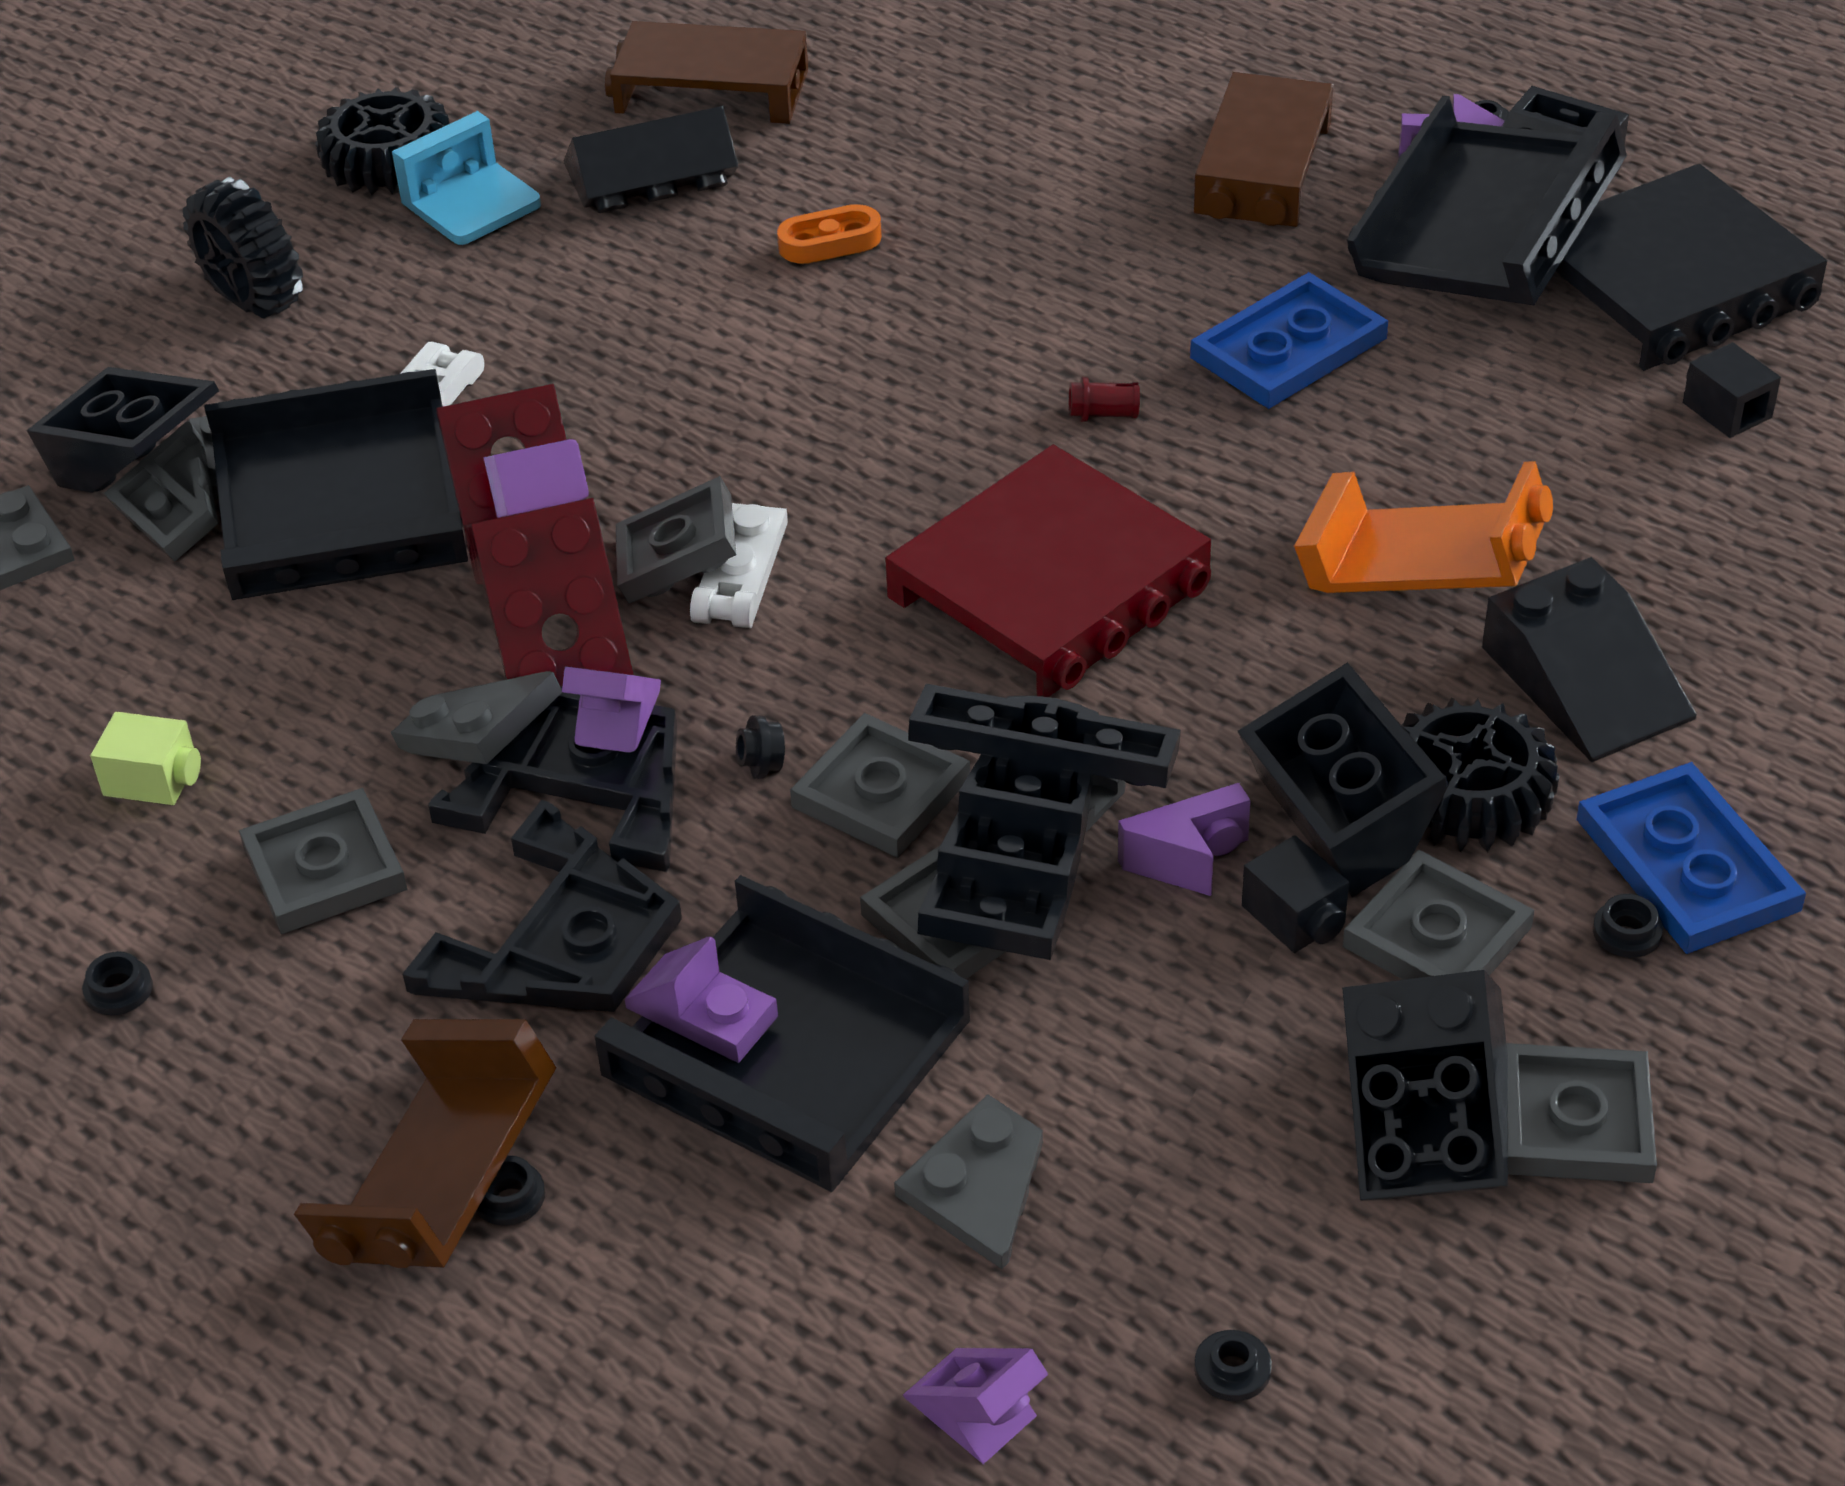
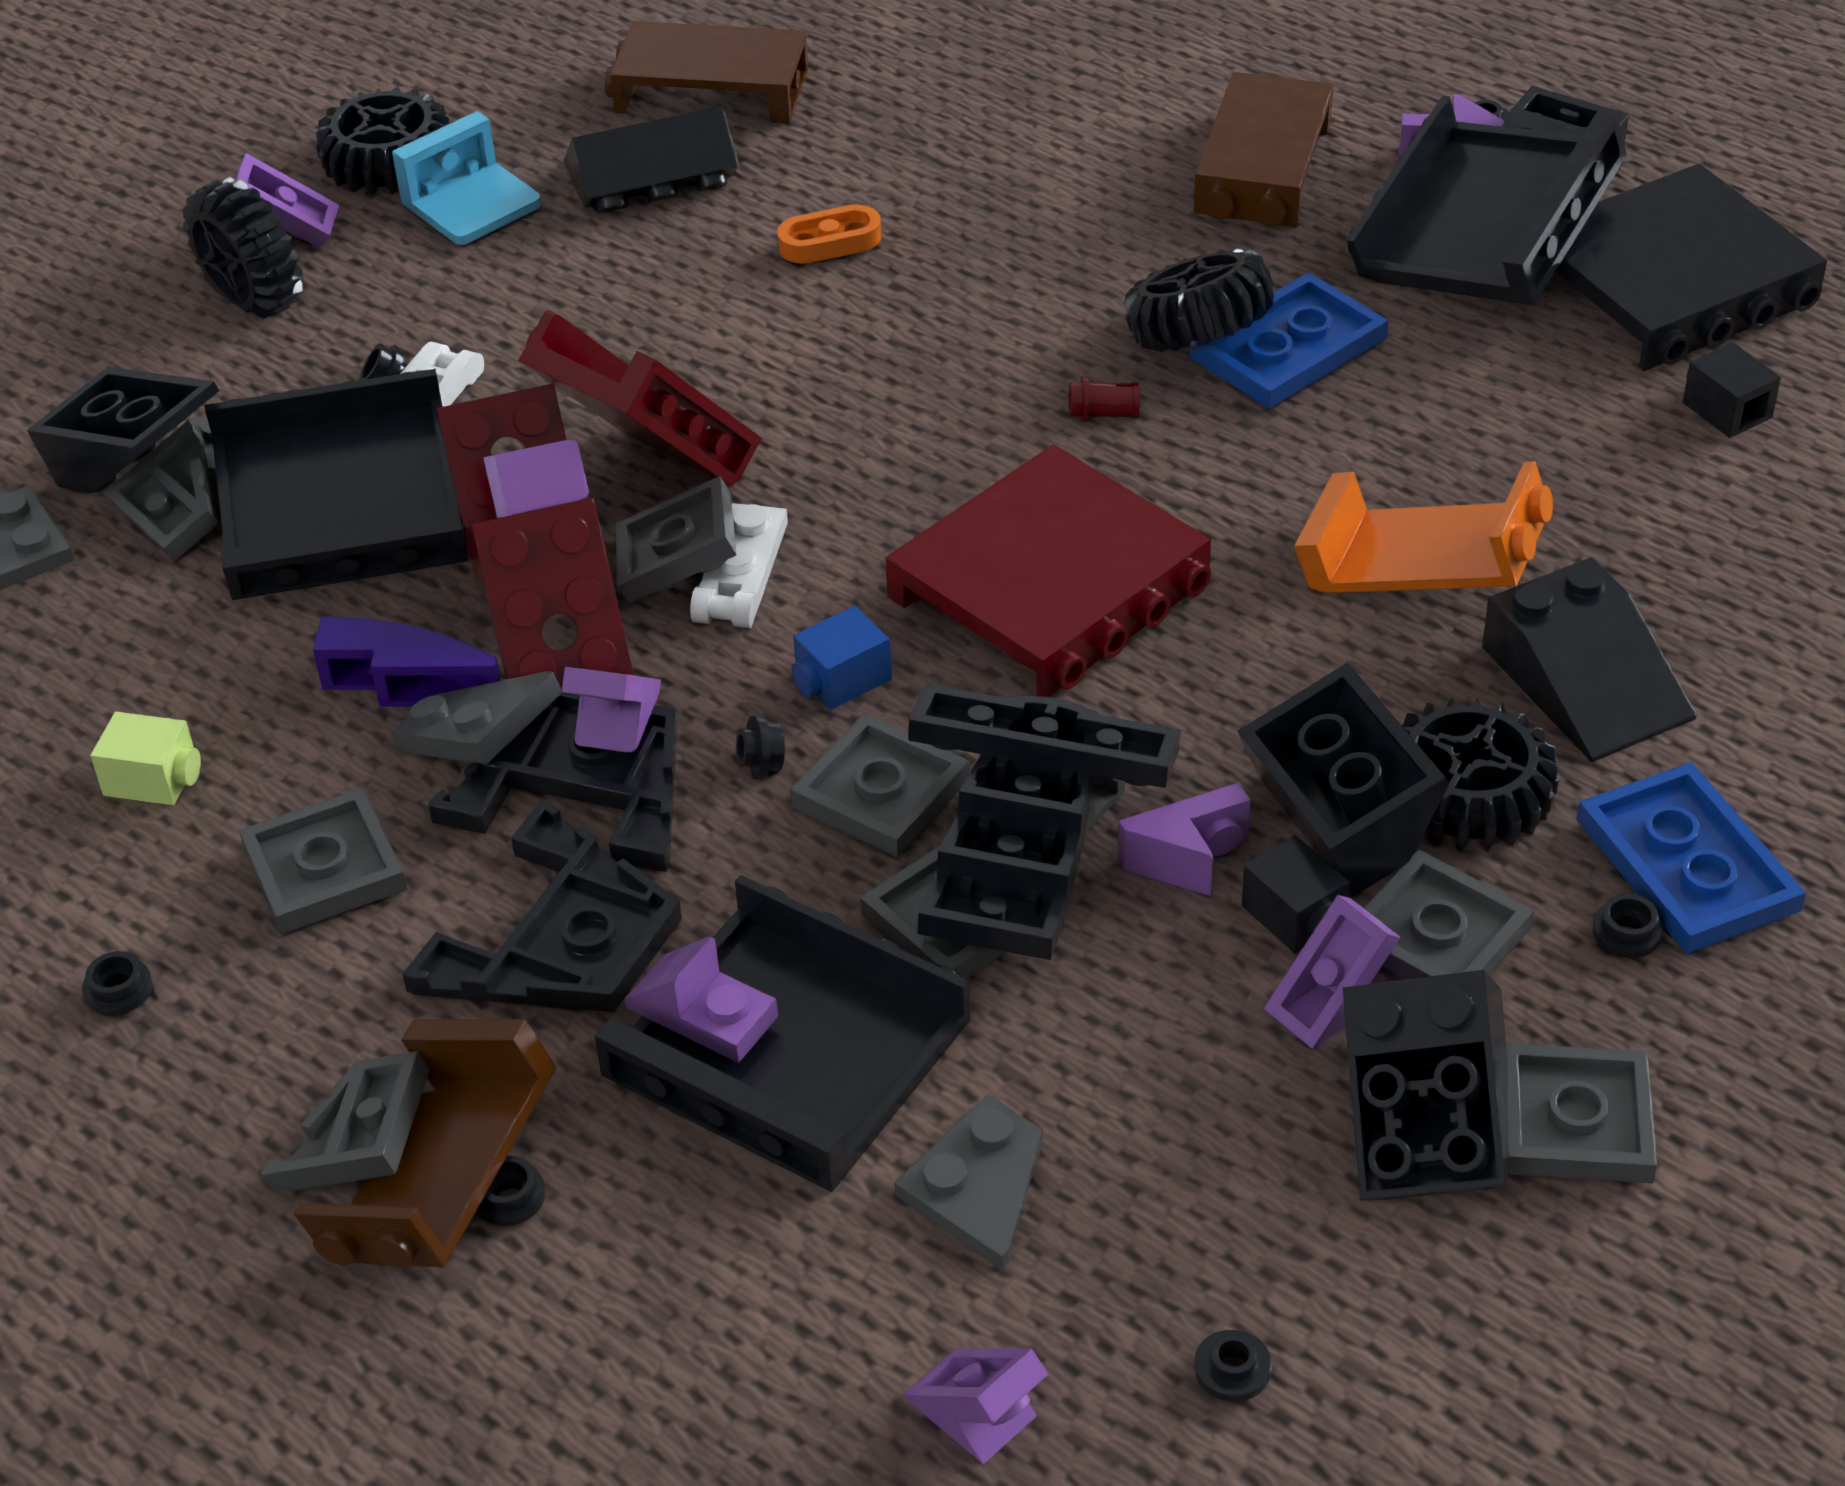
none -> medium lavender slope [235,153,339,246]
none -> dark grey wing [261,1050,430,1191]
none -> dark purple slope [313,616,501,707]
none -> black plate [359,343,408,380]
none -> dark red panel [518,310,762,486]
none -> blue brick [791,605,892,710]
none -> black gear [1124,248,1274,352]
none -> medium lavender slope [1263,895,1400,1049]

